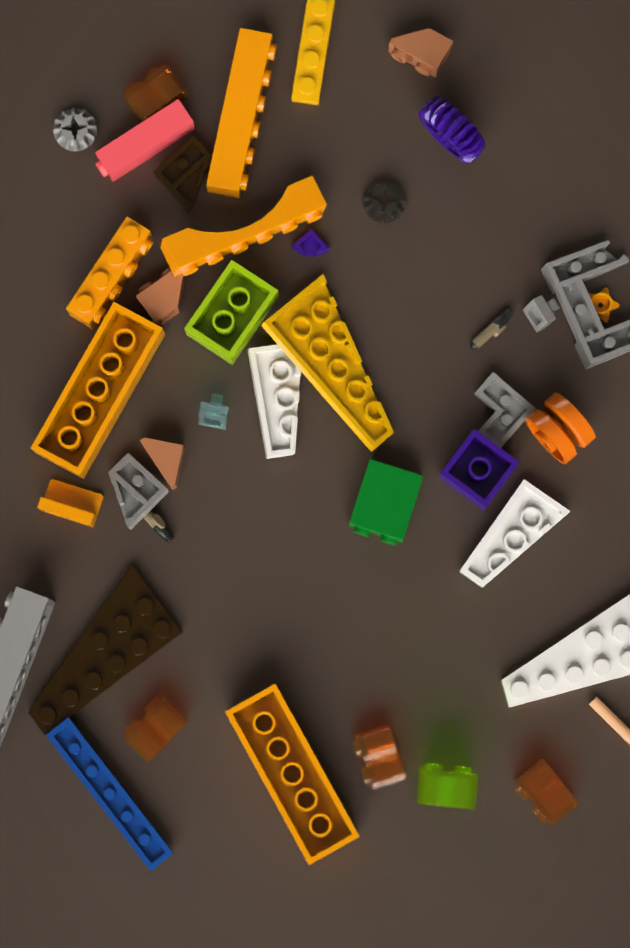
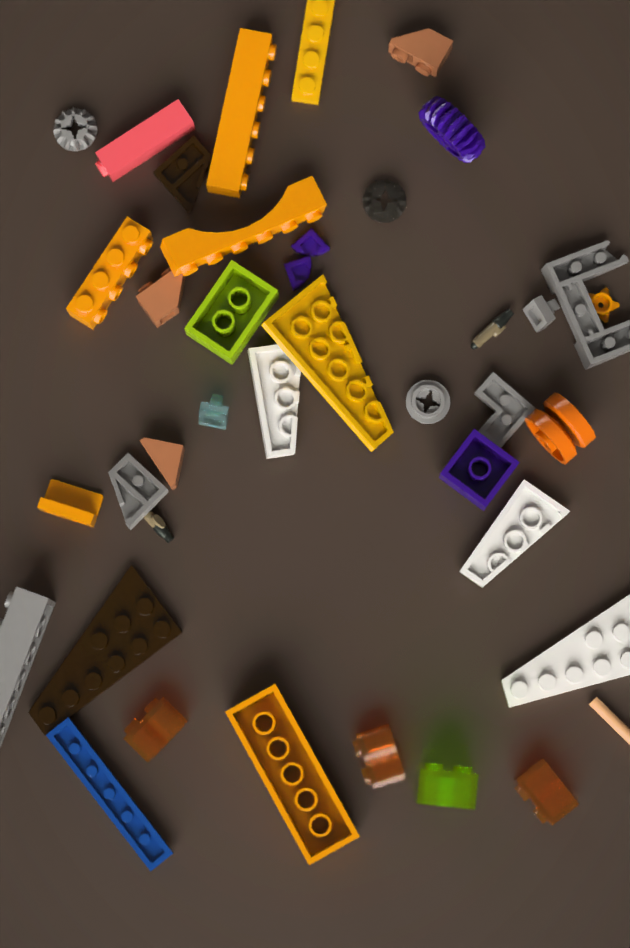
light orange brick [31,302,165,479] -> none
clear orange brick [123,64,188,123] -> none
green brick [349,459,424,546] -> none
none -> dark purple tile [284,255,312,291]
none -> light grey gear [406,380,450,424]

